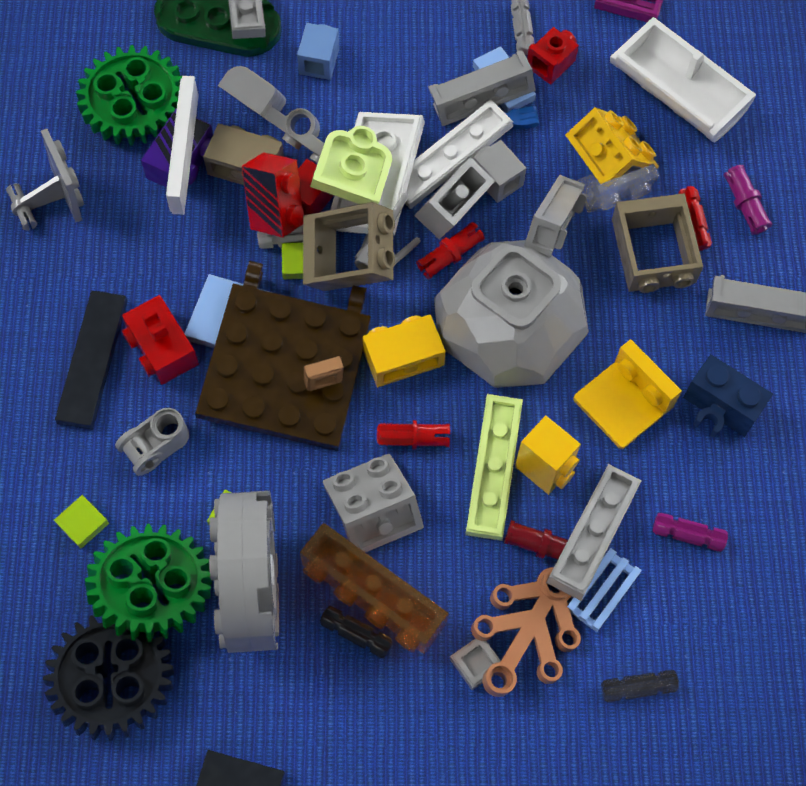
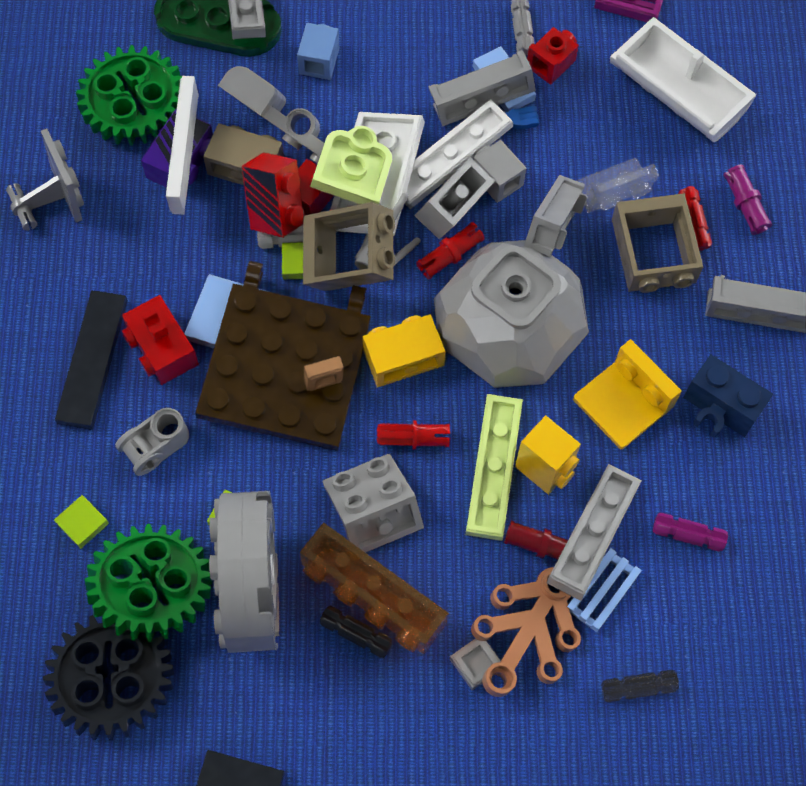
yellow bracket [565,107,659,188] -> none

